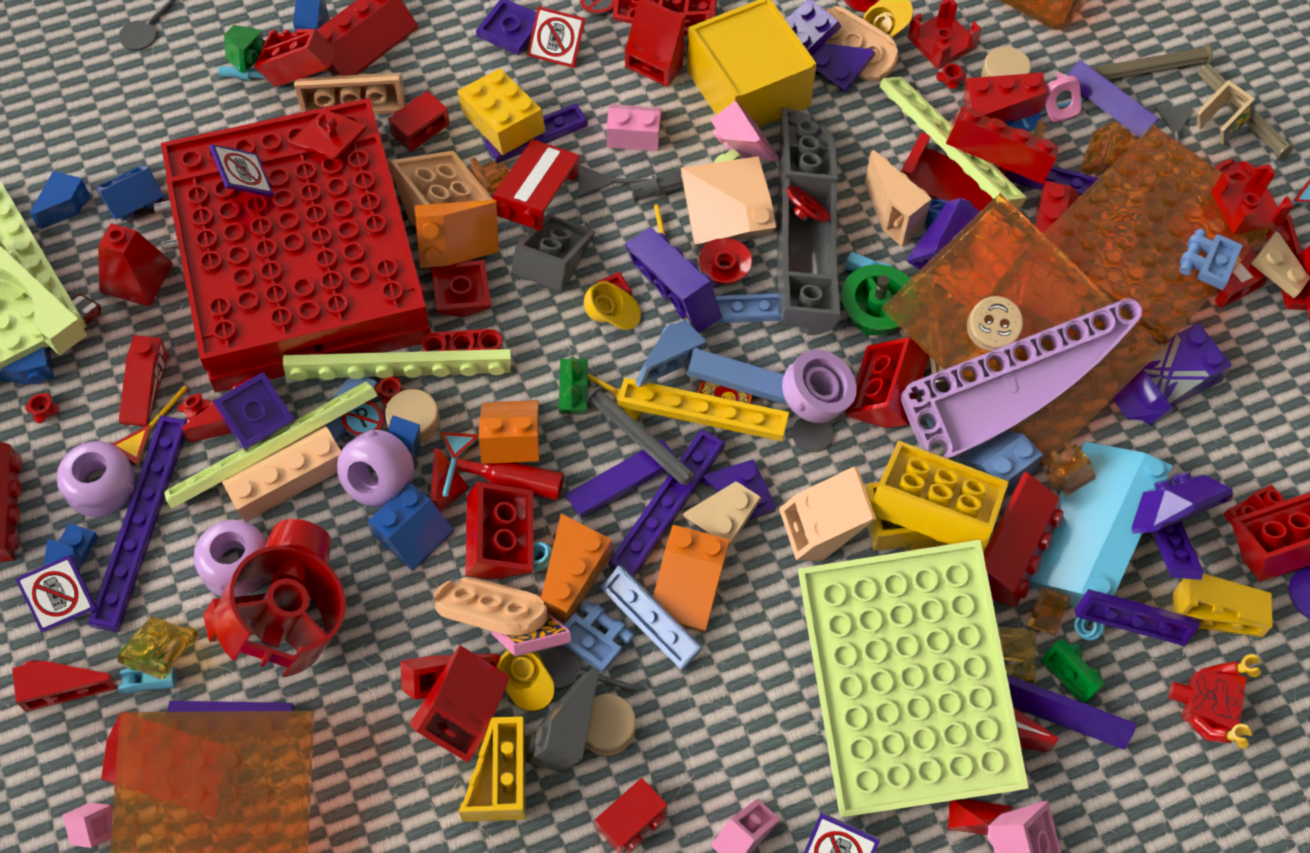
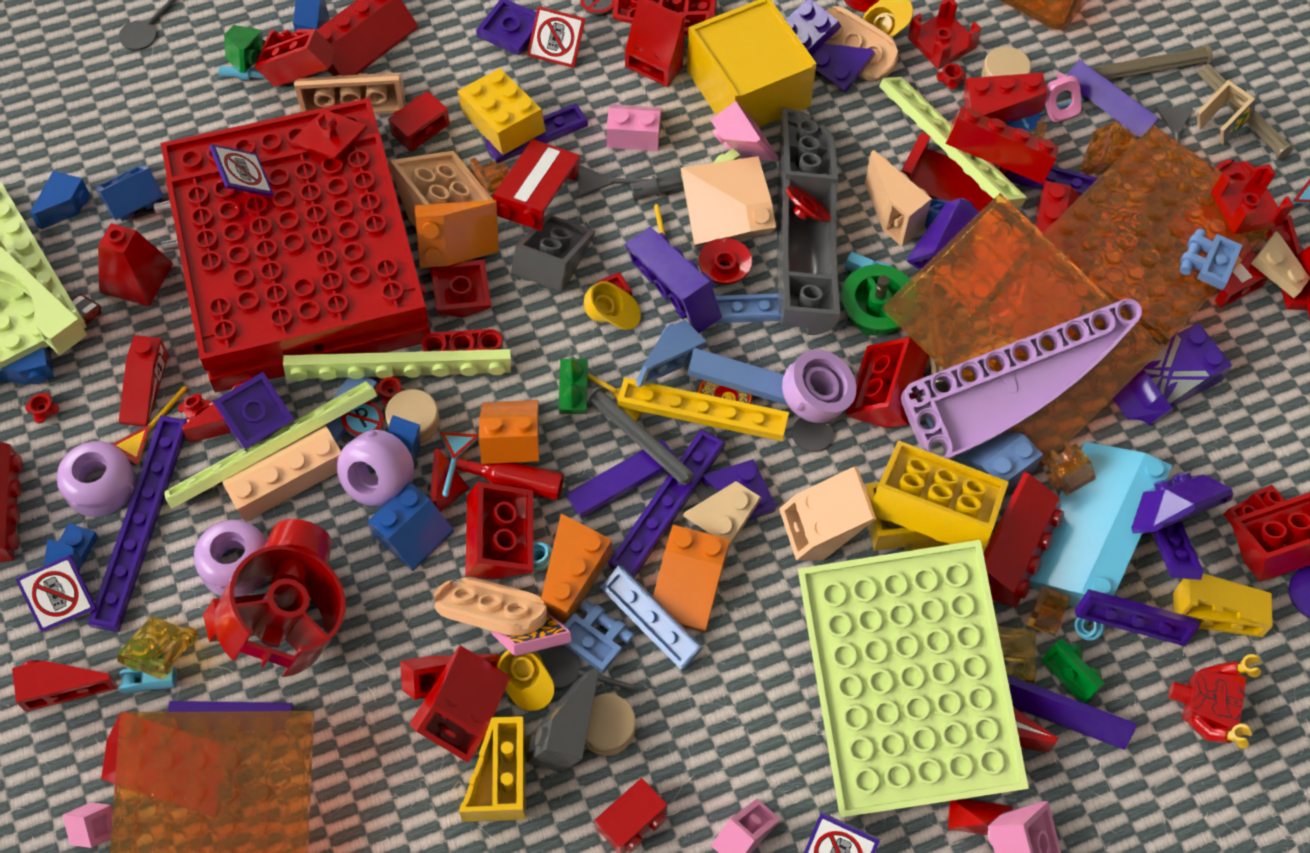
tan head [967,296,1023,352] -> none

